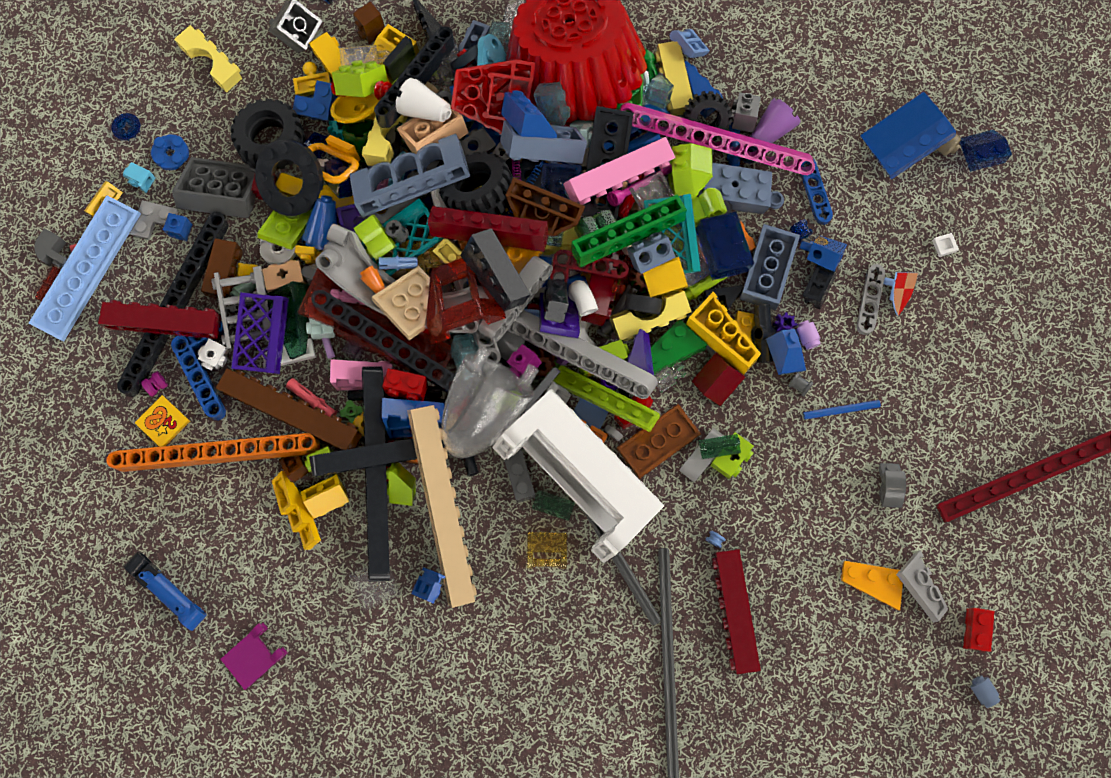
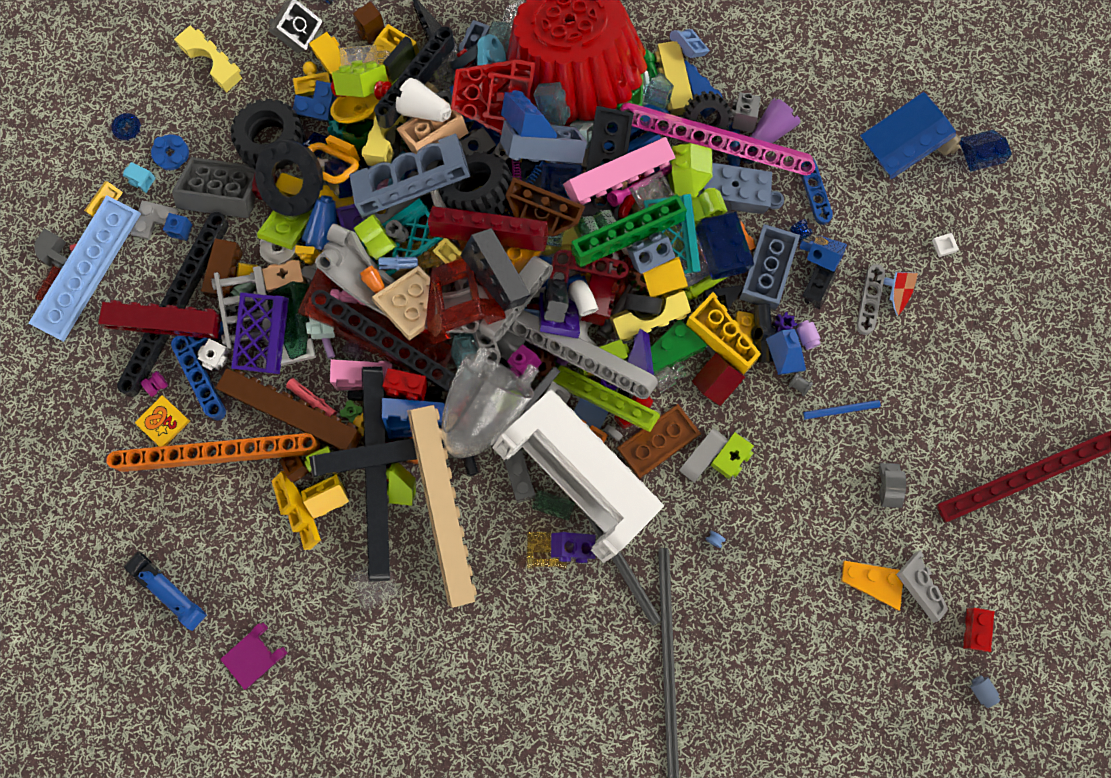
blue plate [411,567,446,604] -> none
clear green hinge [699,434,741,460] -> none
dark red brick [711,549,761,675] -> none
none -> dark purple brick [551,532,596,563]

